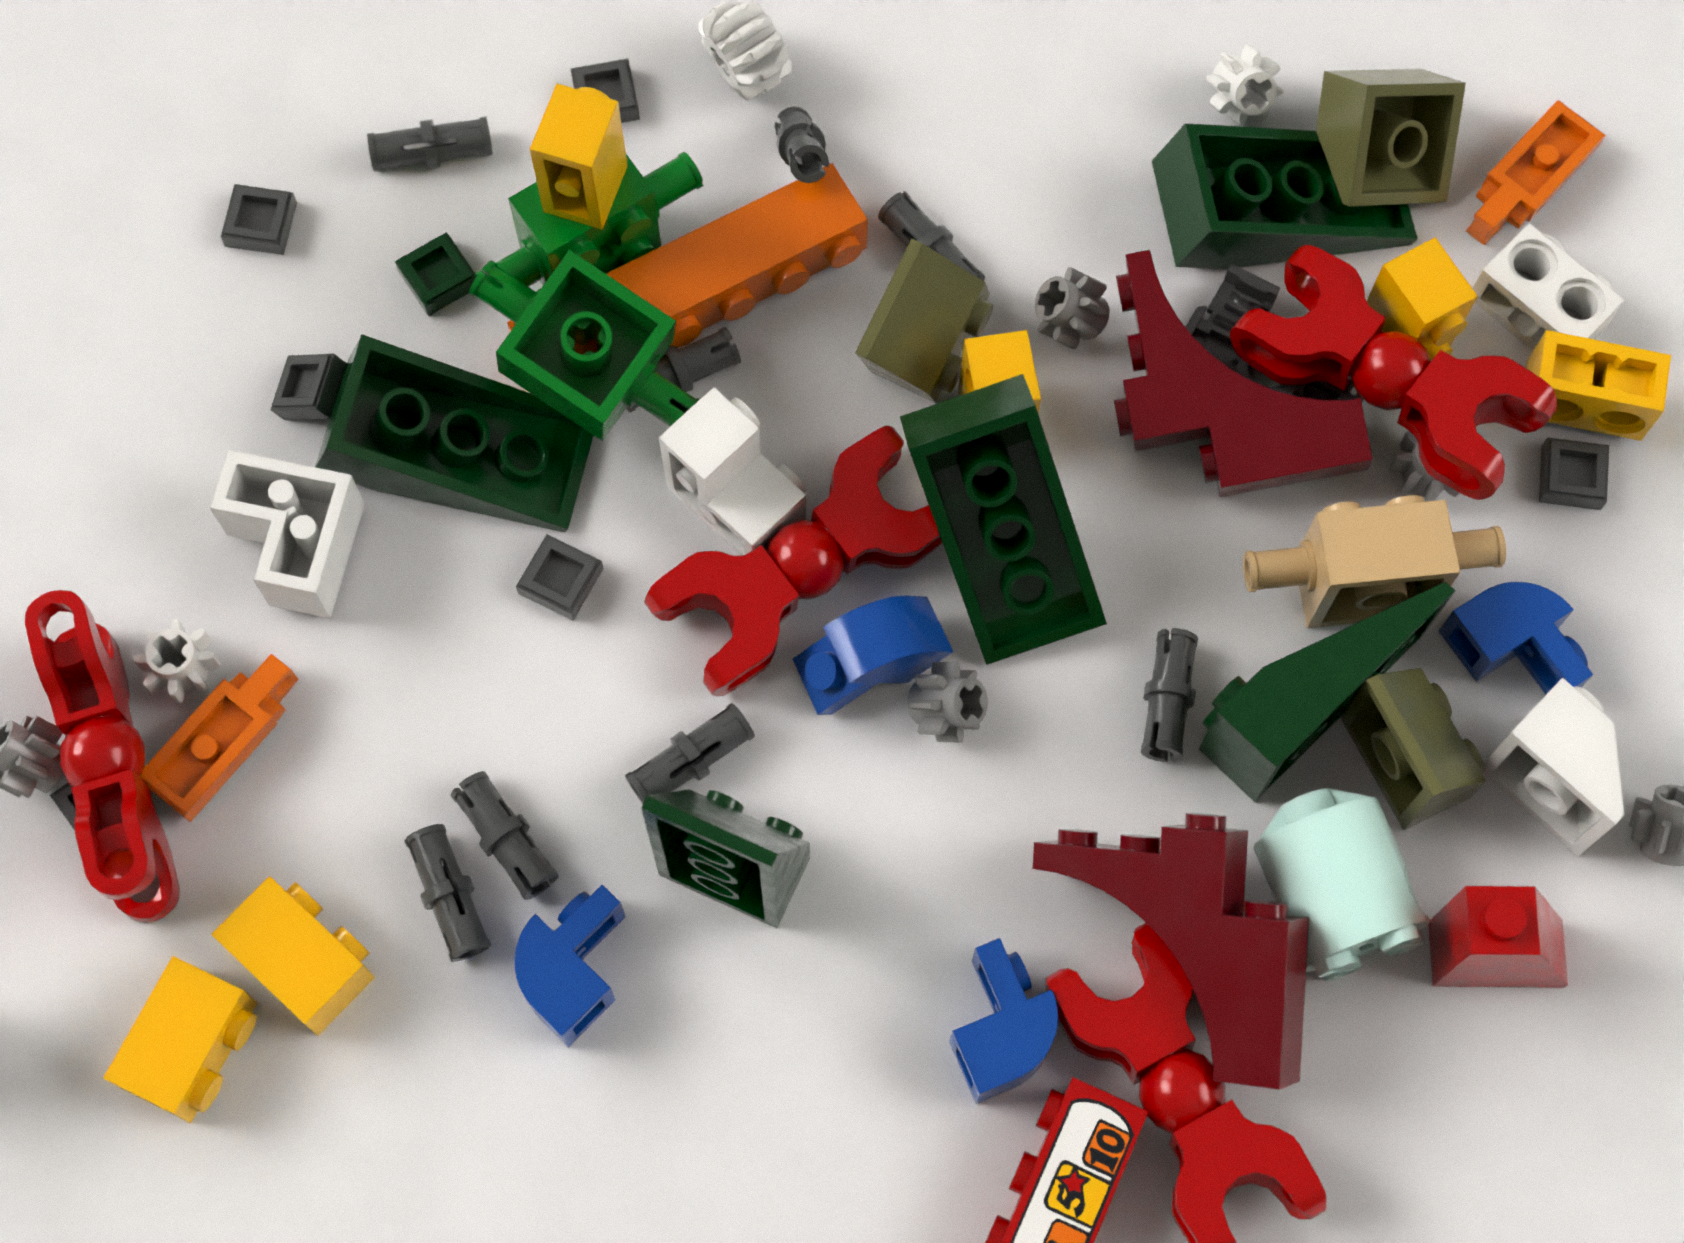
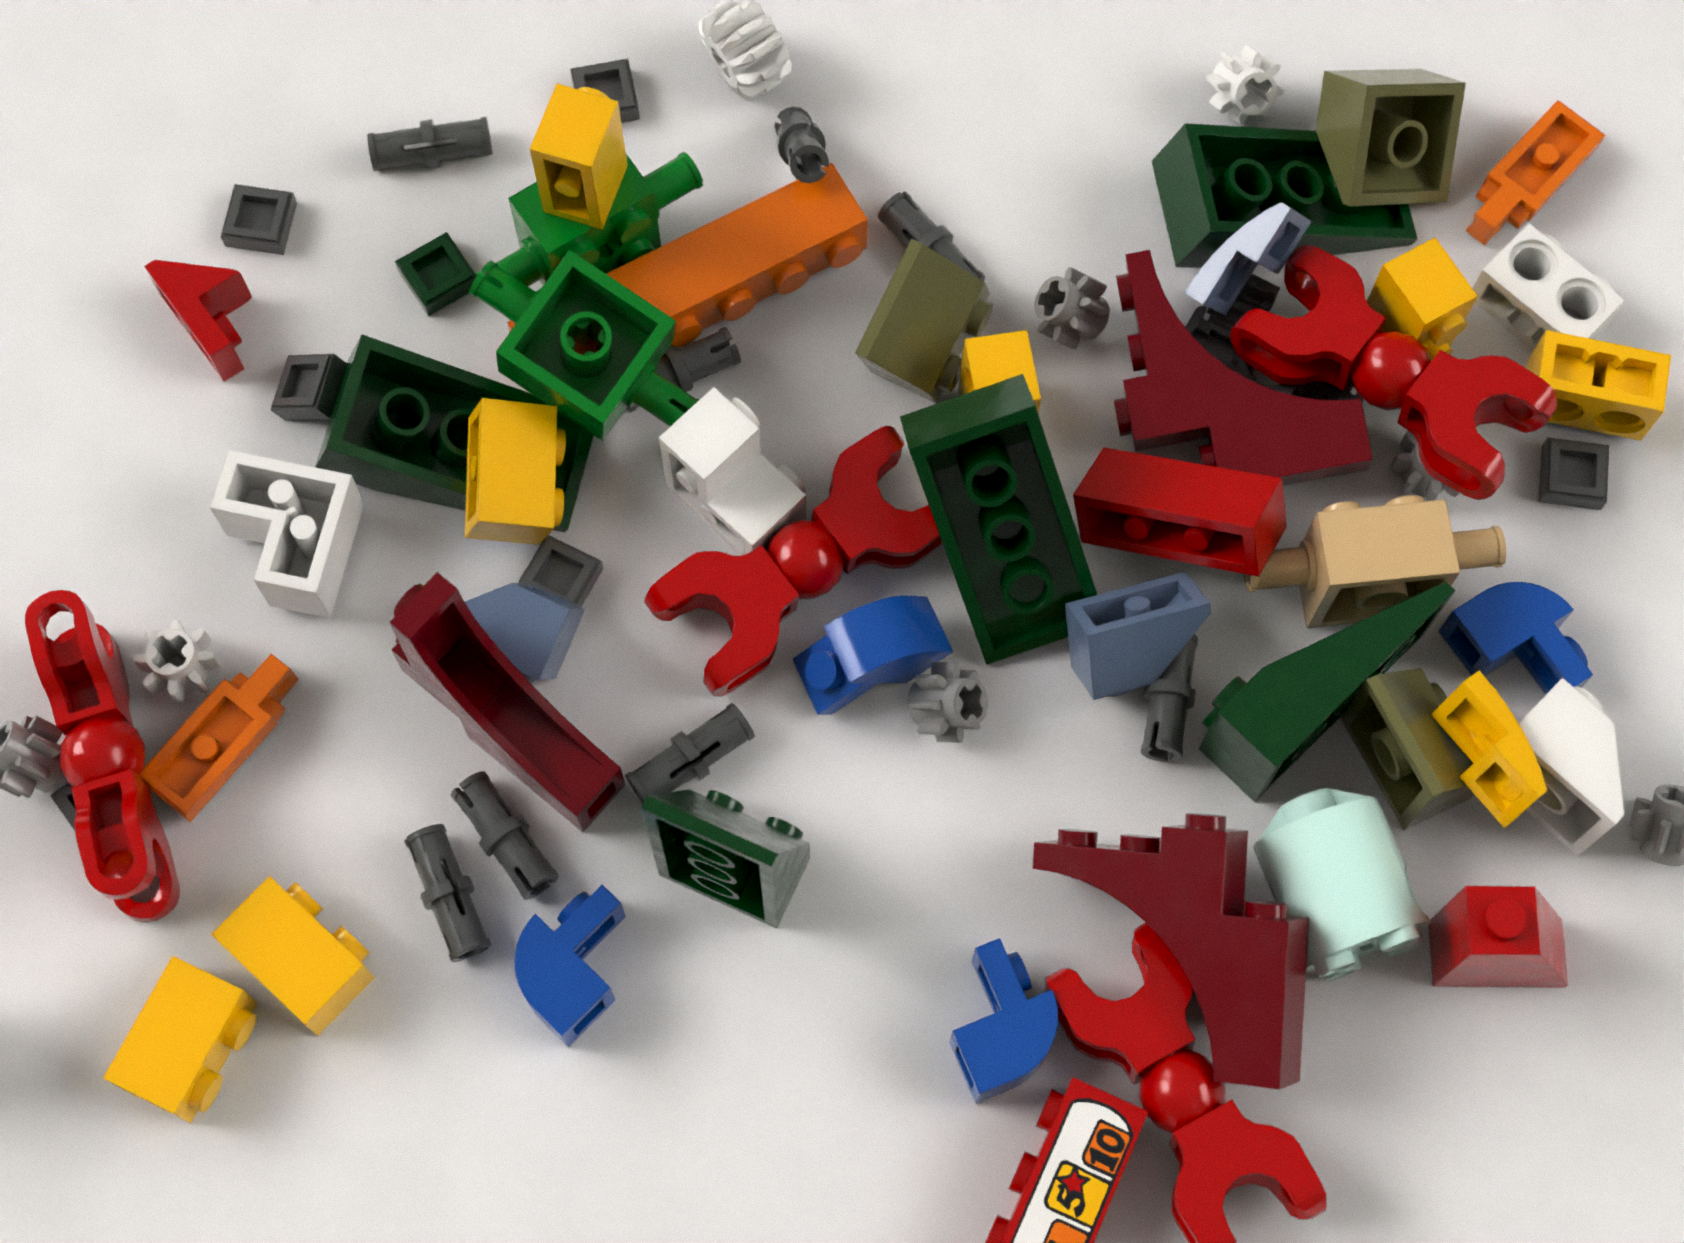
none -> red slope [144,260,252,382]
none -> dark red arch [389,572,626,833]
none -> yellow brick [464,398,566,545]
none -> sand blue slope [465,583,586,684]
none -> sand blue slope [1065,571,1211,700]
none -> red brick [1073,447,1287,577]
none -> sand blue slope [1184,202,1312,316]
none -> yellow slope [1431,670,1547,828]

